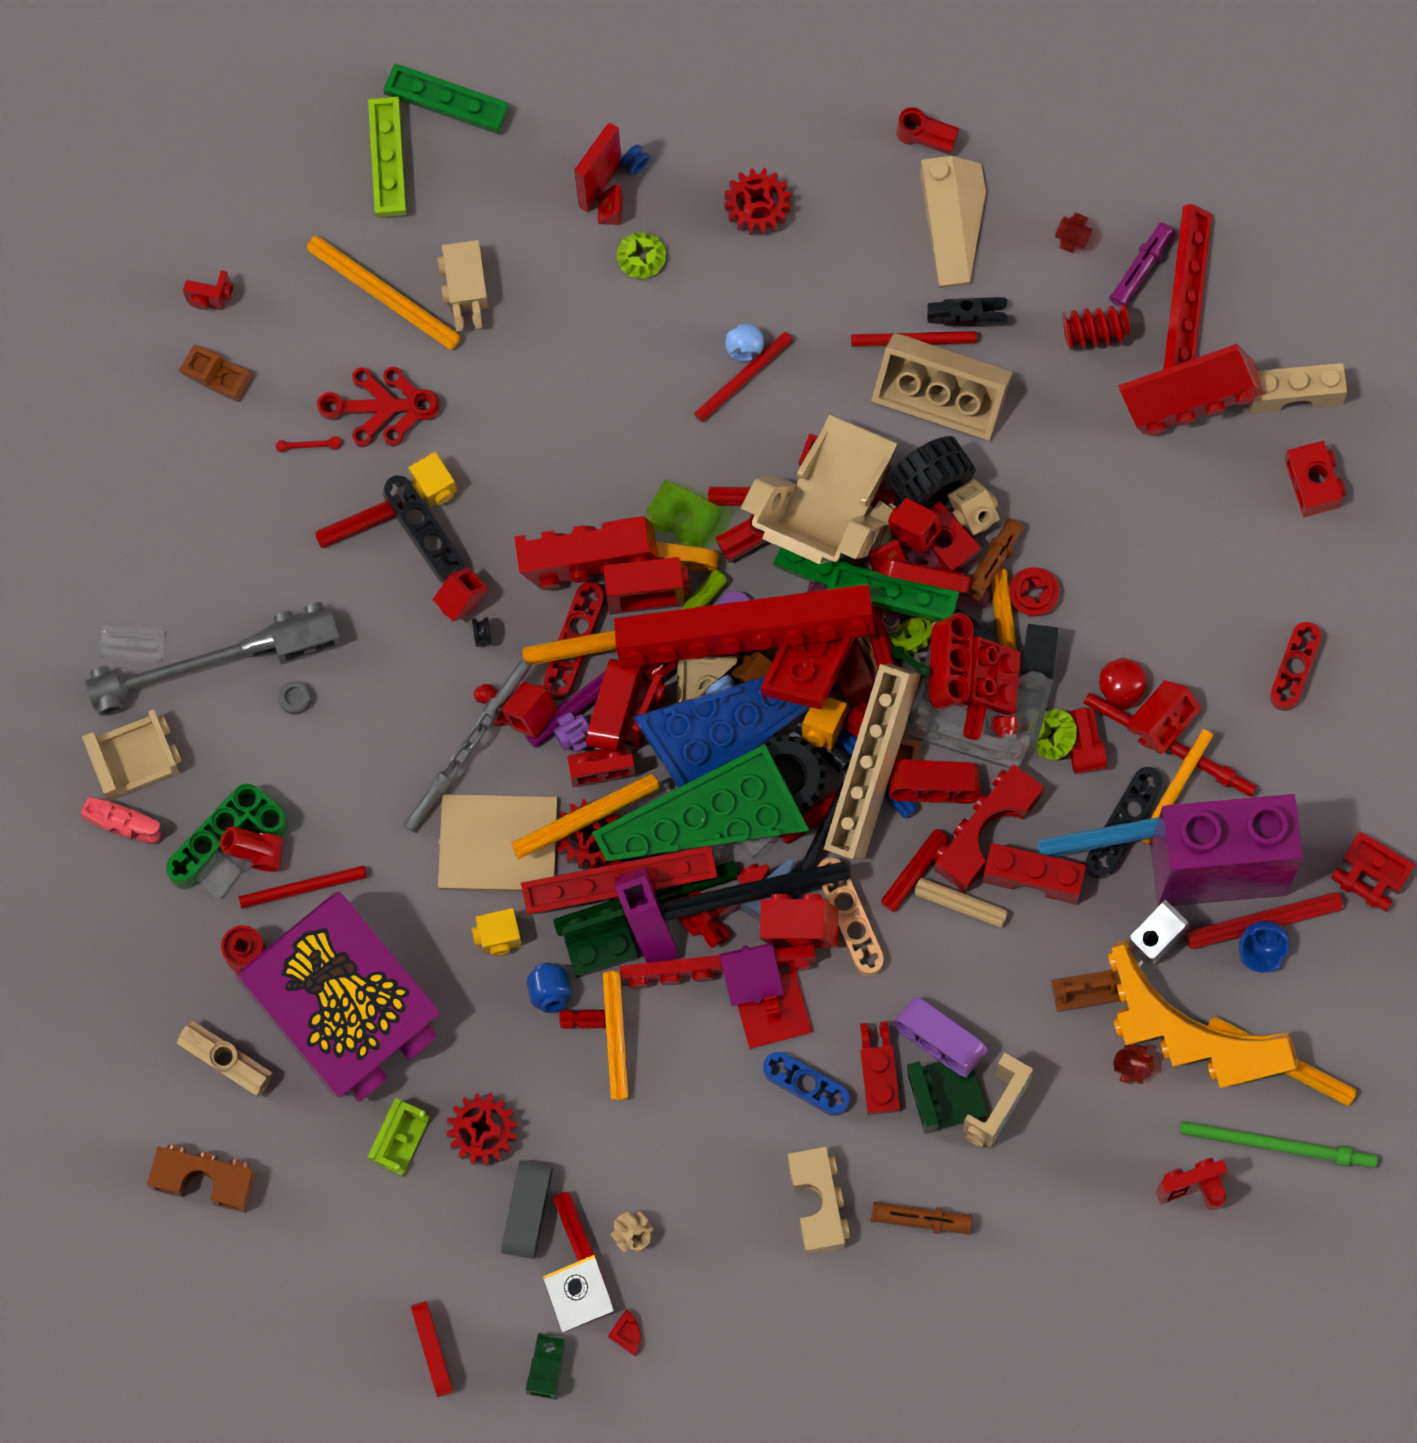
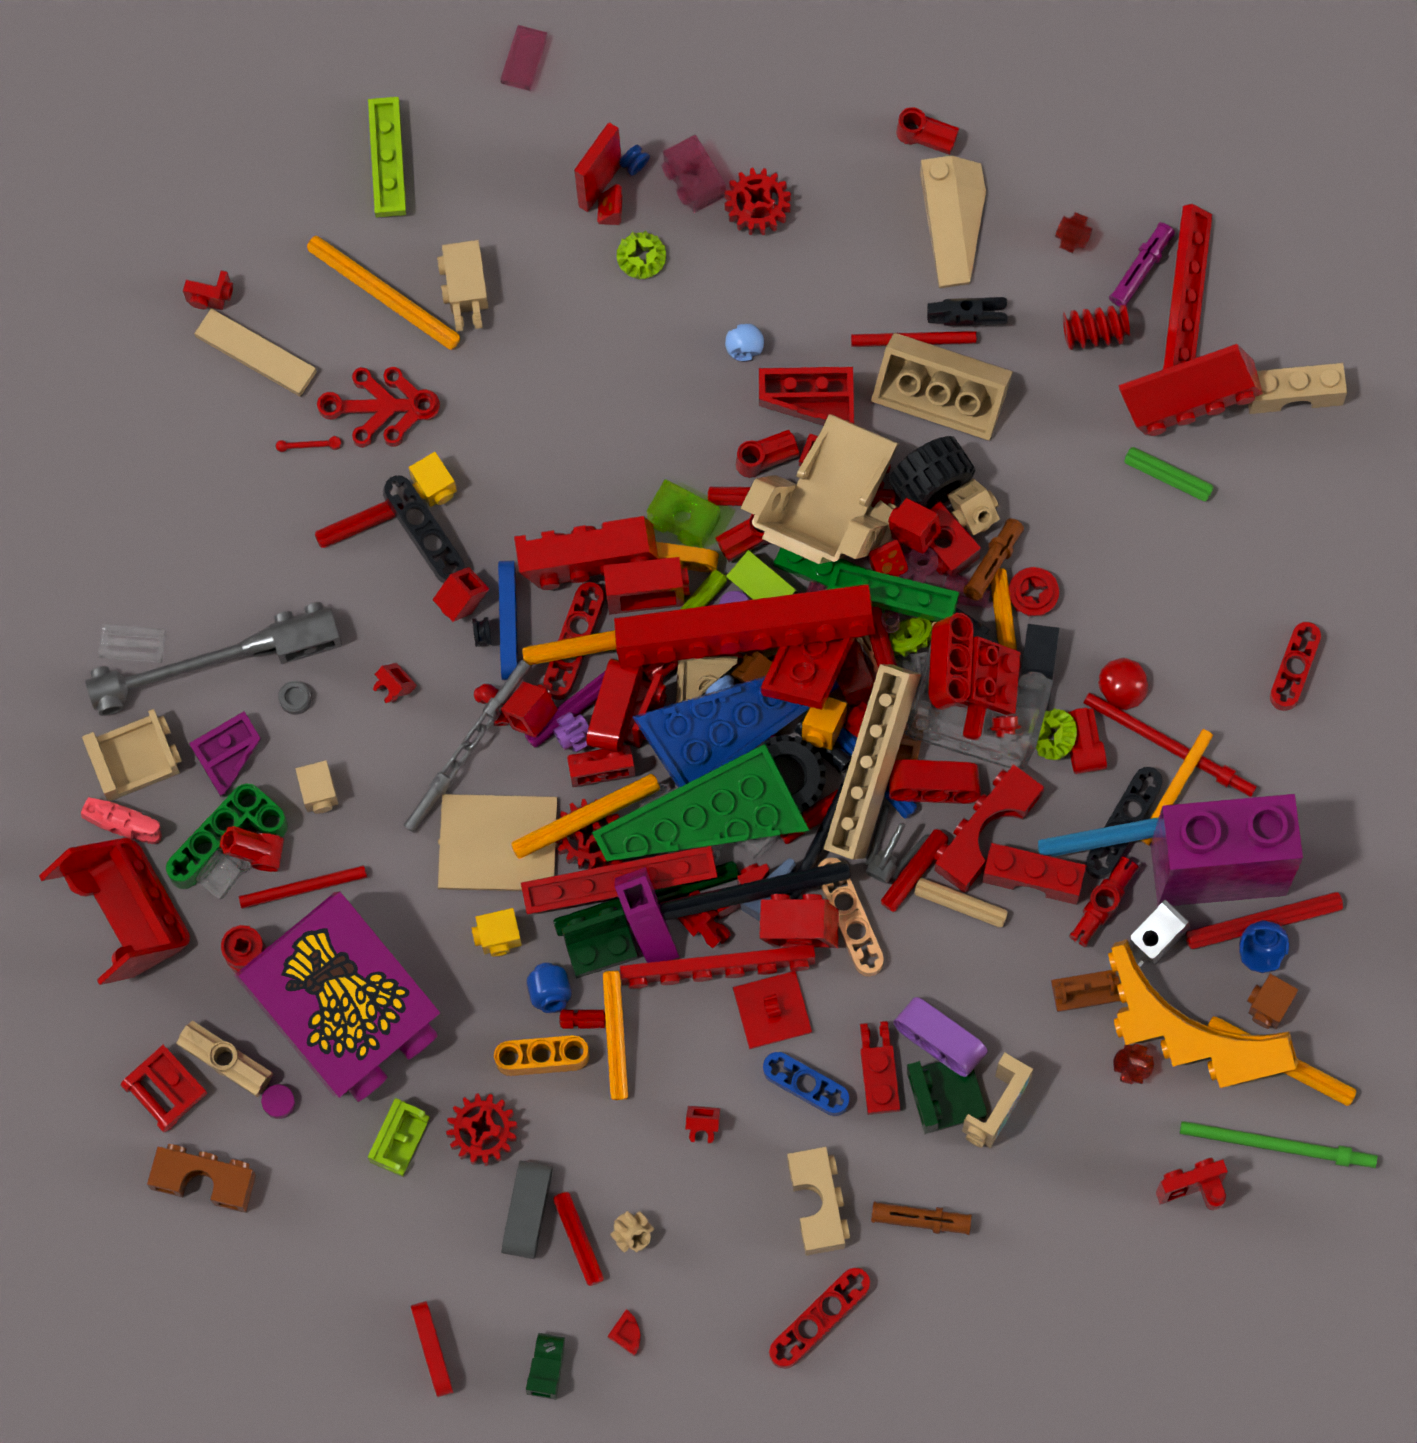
dark orange slope [179,344,253,402] -> none
green plate [383,63,509,134] -> none
white sticker [543,1255,614,1332] -> none
red bar [694,331,793,422] -> none
magenta piece [719,943,784,1006] -> none
red beam [879,557,971,593] -> none
dark green hinge [891,646,932,678] -> none
red hinge [1125,680,1202,754] -> none
red brick [1284,440,1345,518] -> none
red plate [1330,831,1415,912] -> none
none -> red windscreen [39,838,190,985]
none -> red plate [120,1044,208,1133]
none -> magenta wing [189,711,261,797]
none -> tan tile [194,308,317,397]
none -> magenta tile [261,1084,295,1119]
none -> tan brick [295,760,339,814]
none -> red tile [373,663,417,703]
none -> light orange beam [494,1035,590,1076]
none -> blue beam [498,560,518,680]
none -> clear pink tile [500,25,548,91]
none -> clear pink brick [661,134,726,213]
none -> red tile [685,1106,721,1143]
none -> lime hinge [726,550,799,600]
none -> red piece [735,430,799,478]
none -> red wedge [759,367,854,426]
none -> red beam [769,1268,870,1369]
none -> dark grey plant [865,805,929,884]
none -> red pin [1069,856,1139,947]
none -> bright green axle [1124,447,1213,501]
none -> dark orange brick [1247,974,1299,1029]

